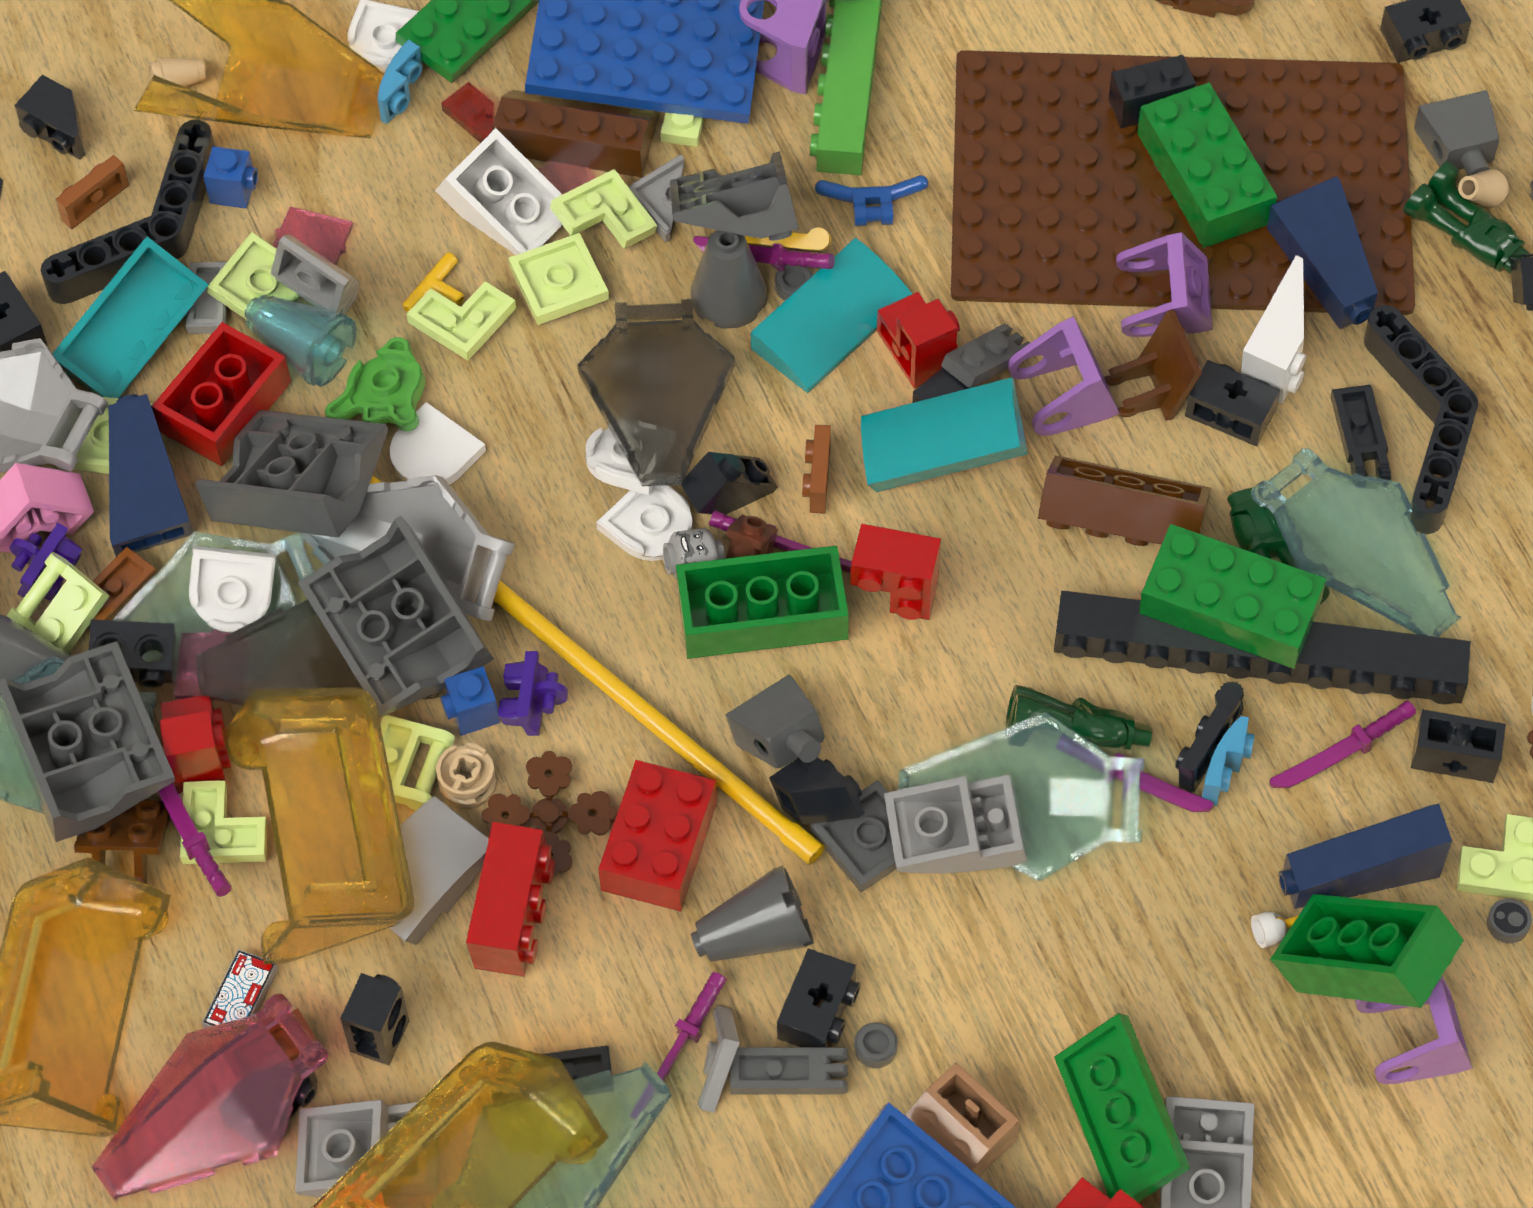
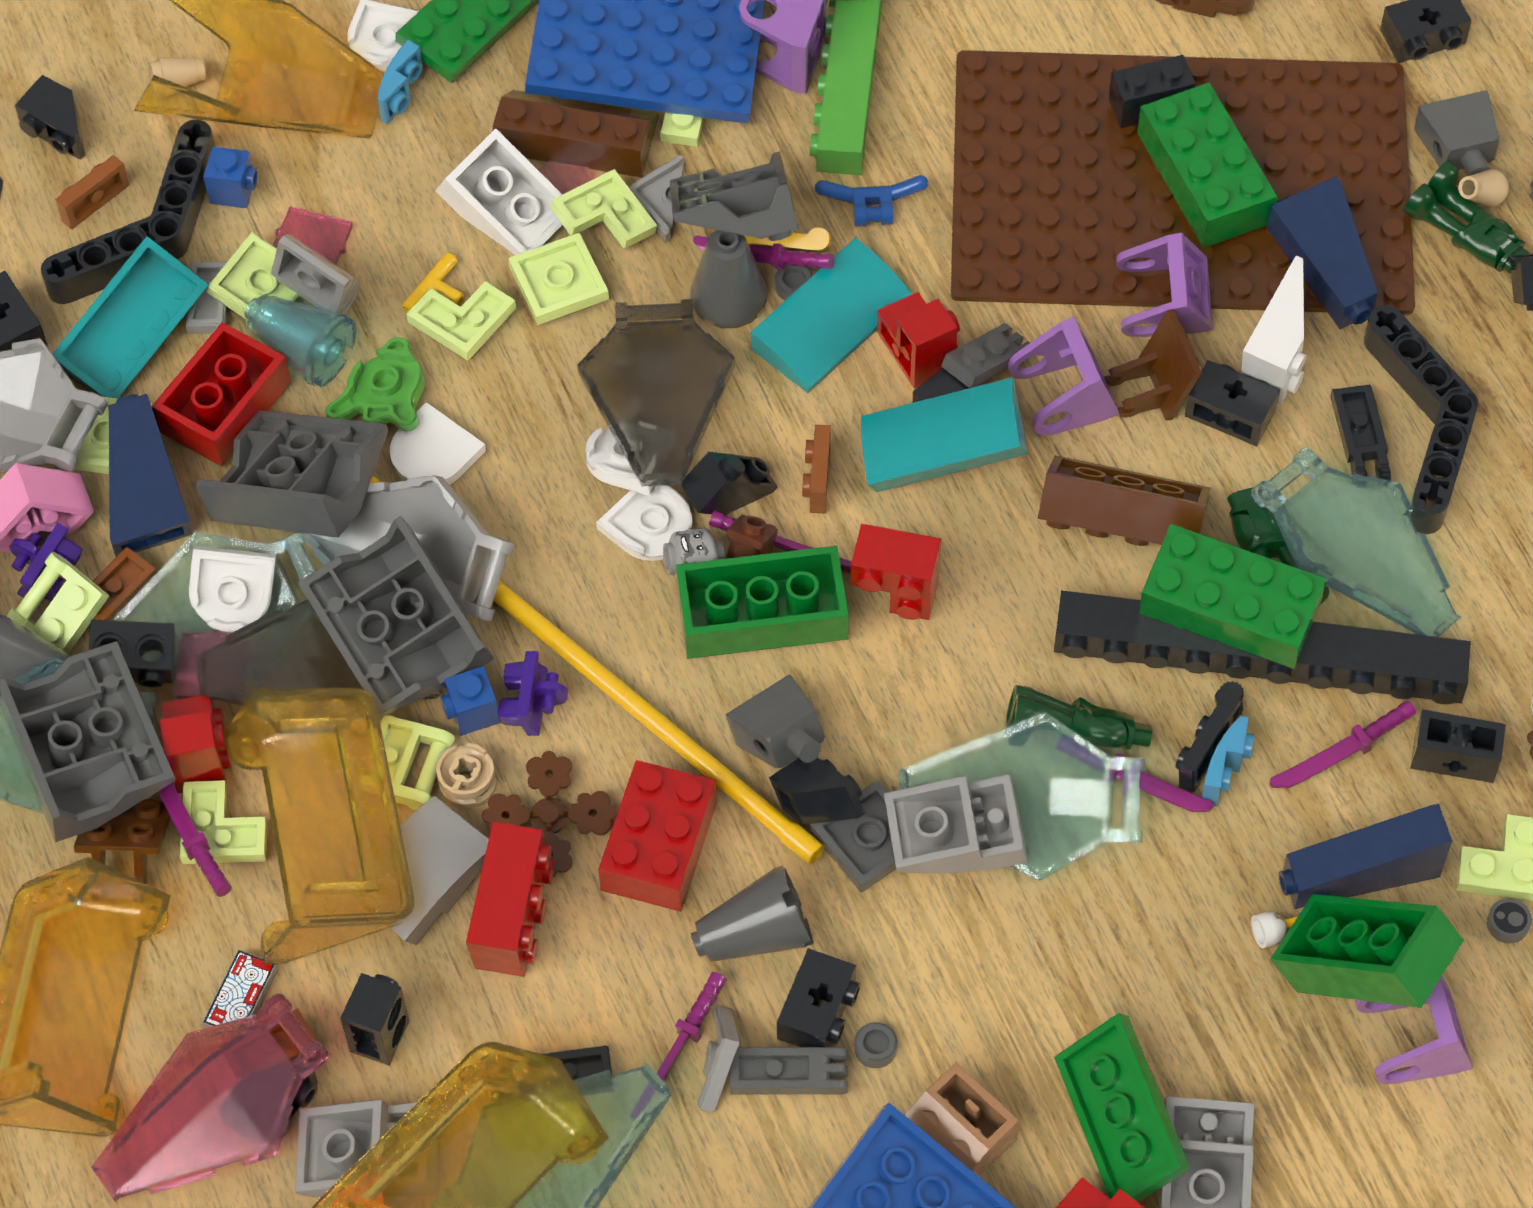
clear red tile [441,82,495,143] -> none

